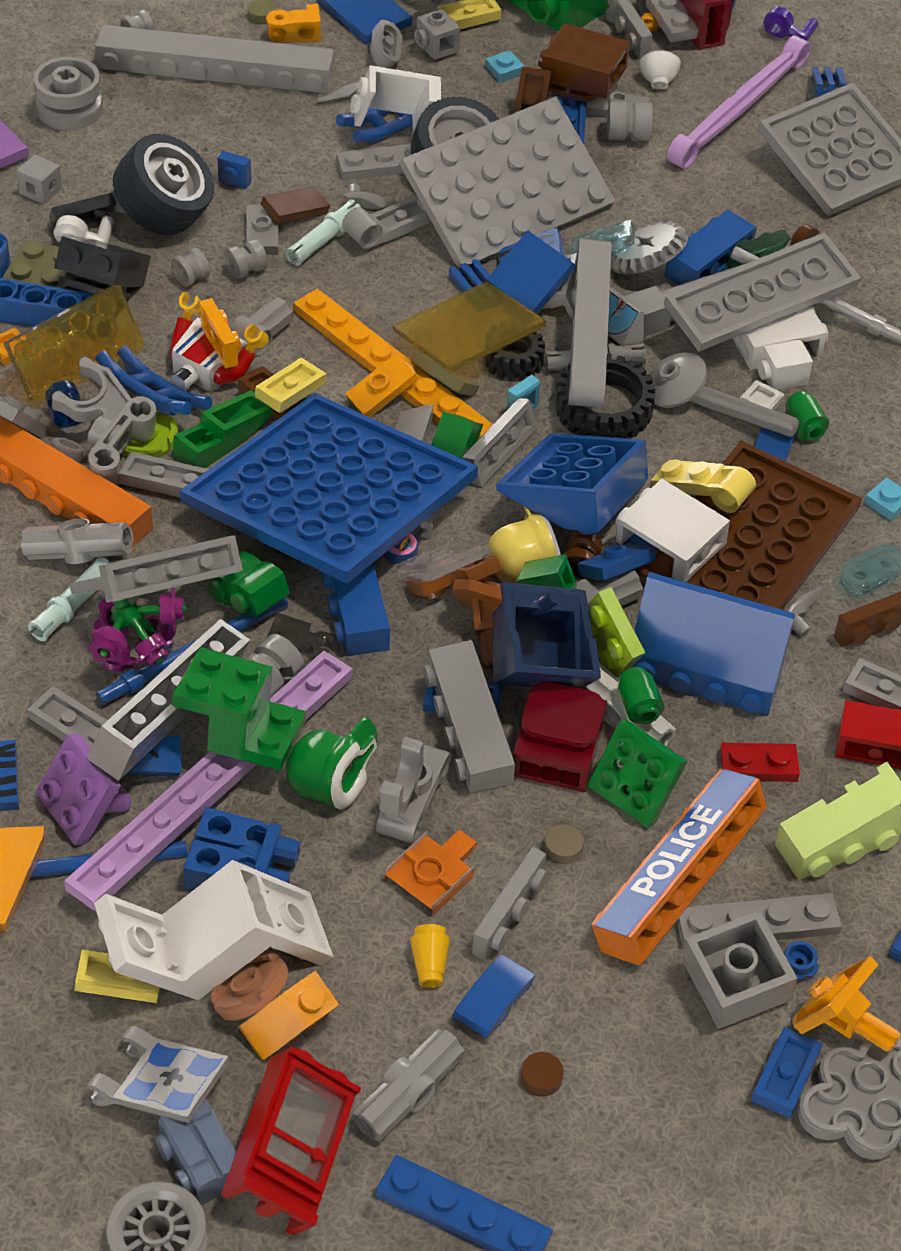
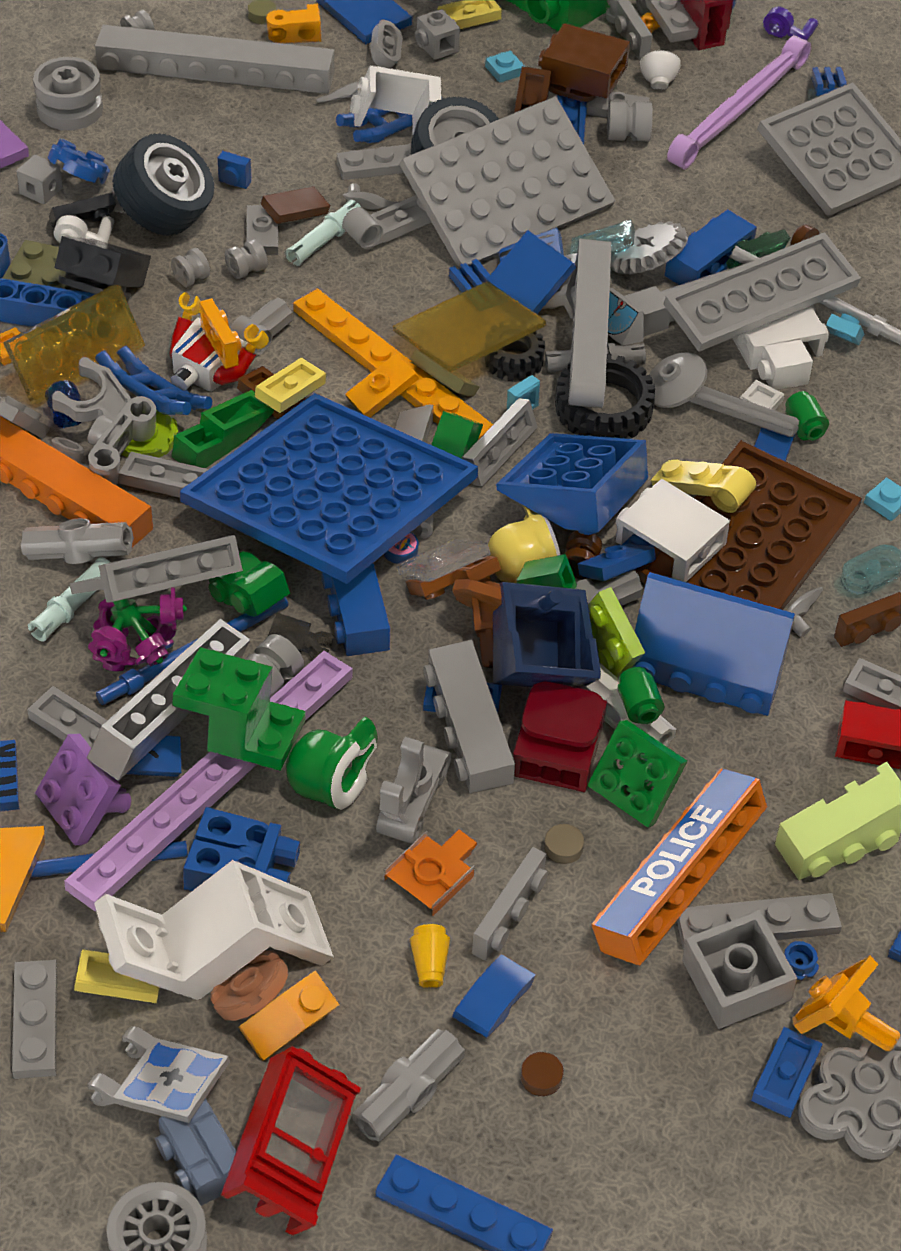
red plate [719,742,800,782] -> none
none -> light grey plate [12,960,57,1079]
none -> blue plate [47,139,110,184]
none -> medium azure plate [826,313,864,345]

